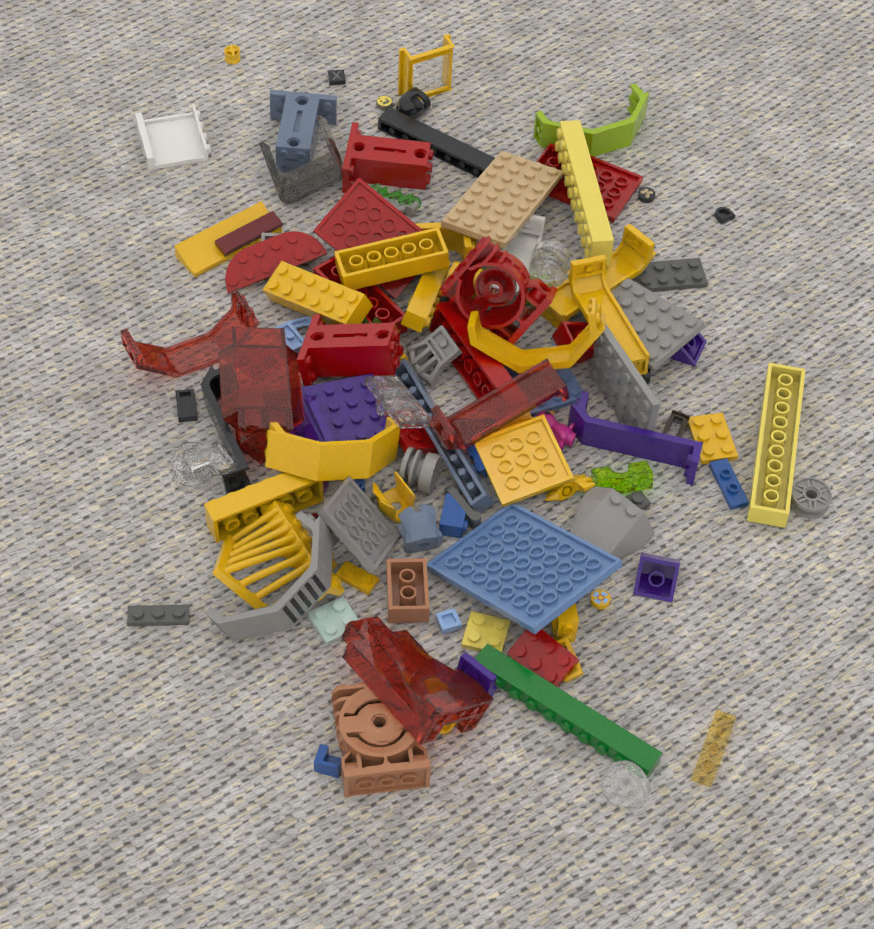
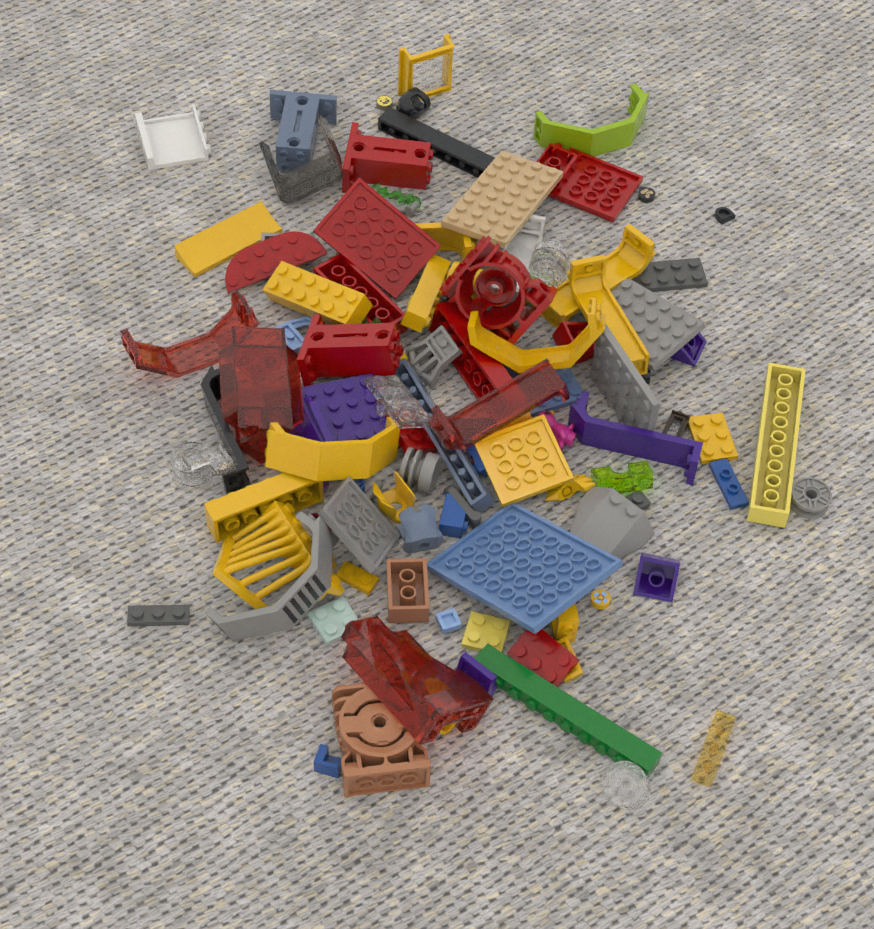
black tile [175,389,198,422] -> none
dark red tile [215,211,283,256] -> none
yellow wheel [224,45,241,65] -> none
black tile [328,70,346,85] -> none
yellow brick [334,227,449,290] -> none
light yellow brick [555,120,614,266] -> none

